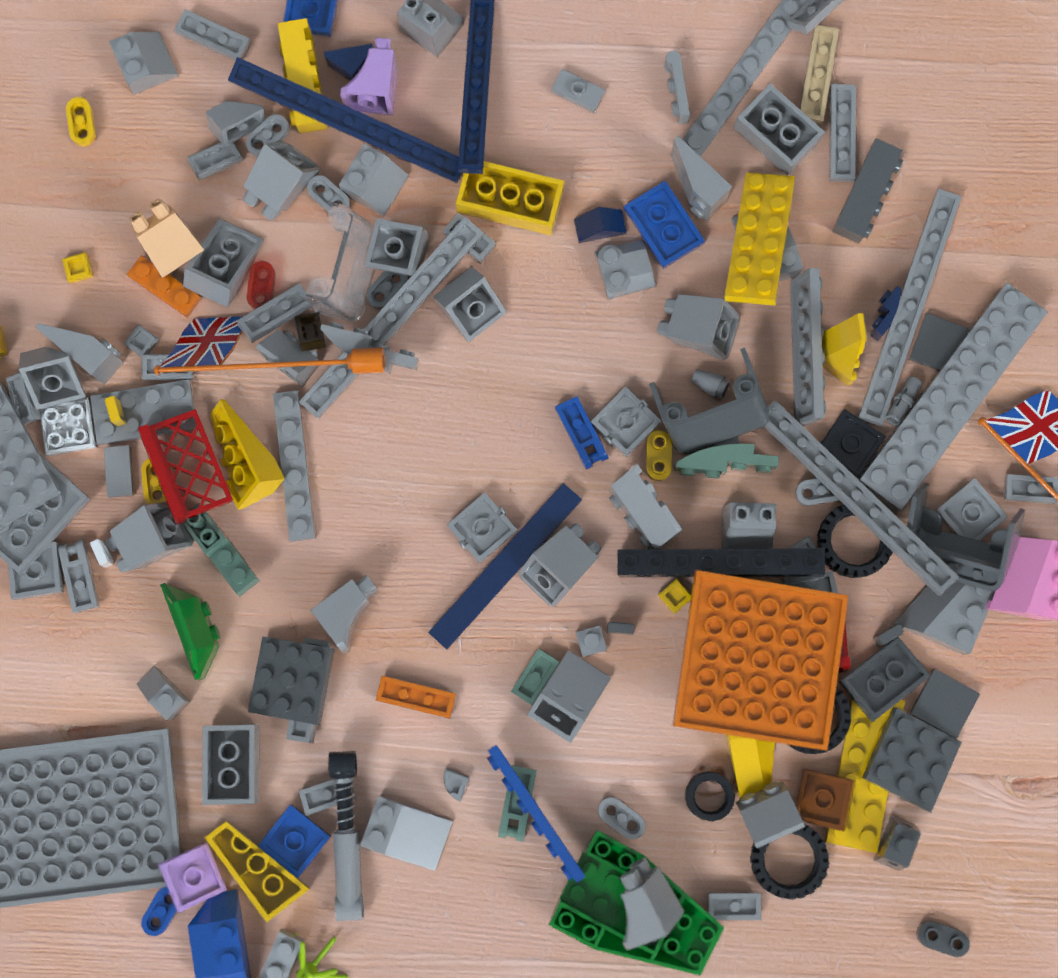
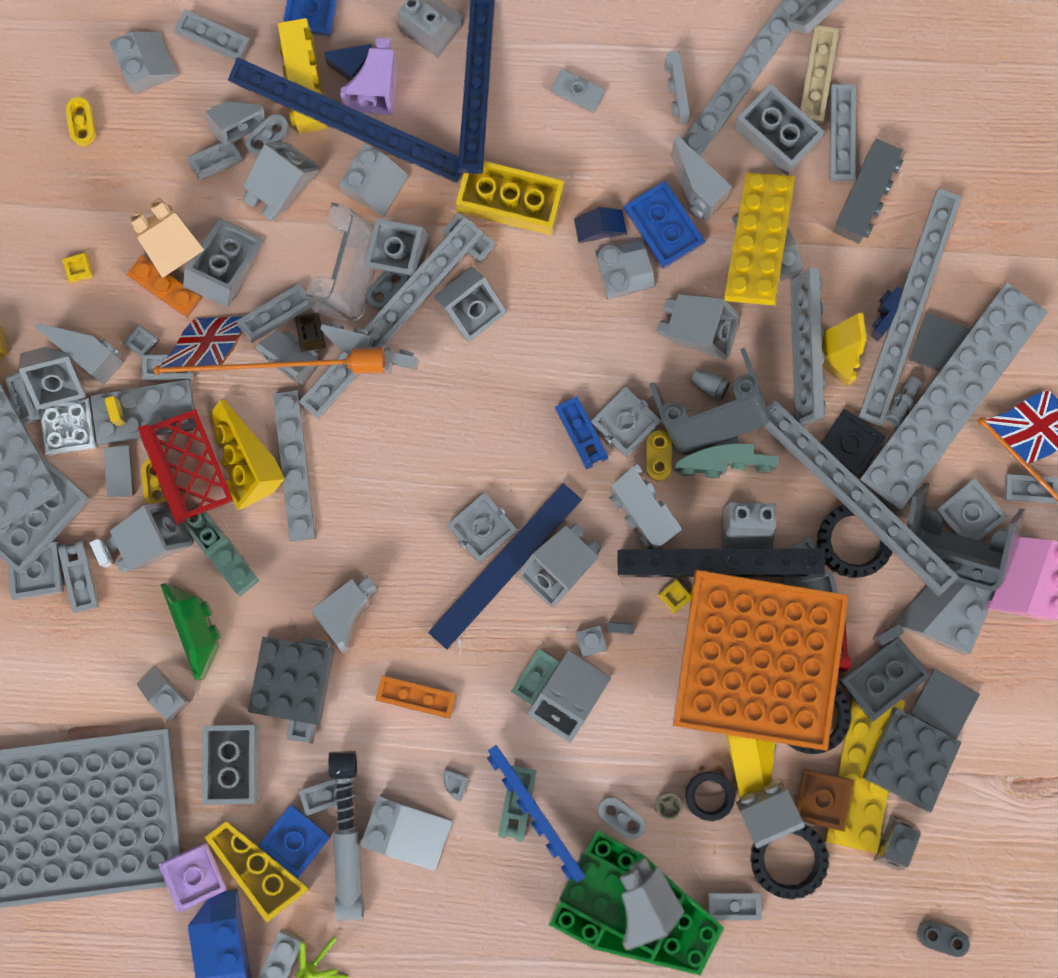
blue plate [141,887,177,936] -> none
clear red plate [246,261,276,310] -> none
light grey plate [307,175,351,218] -> none
light grey plate [795,478,839,506] -> none
none -> dark tan wheel [655,792,682,819]

